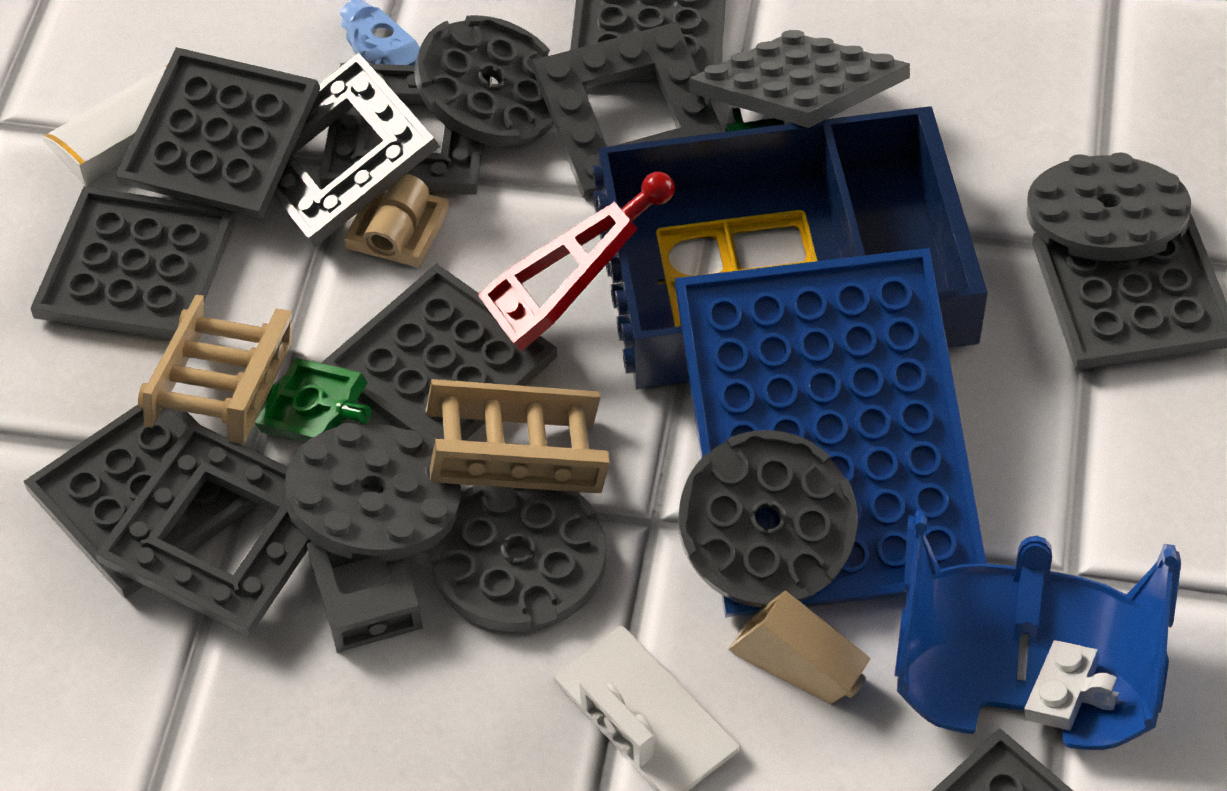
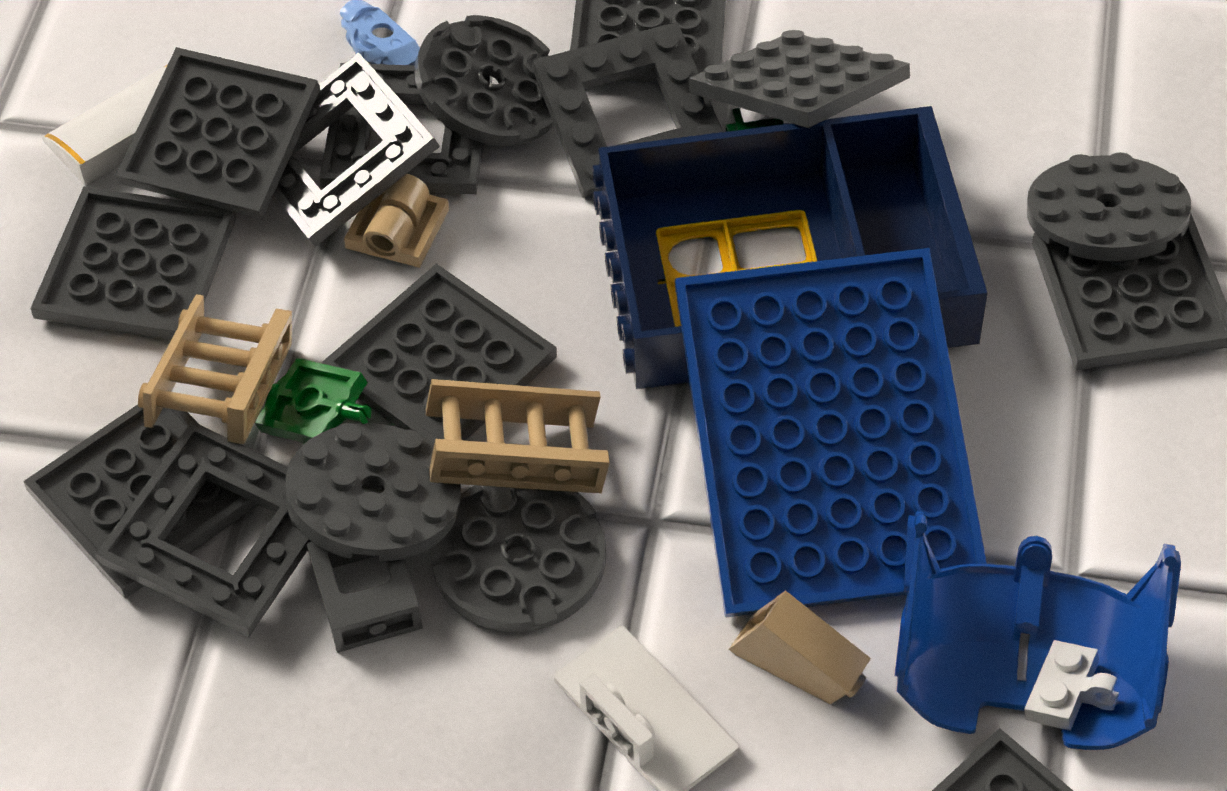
plate [478,172,675,351] -> none
dark grey plate [678,430,858,608] -> none

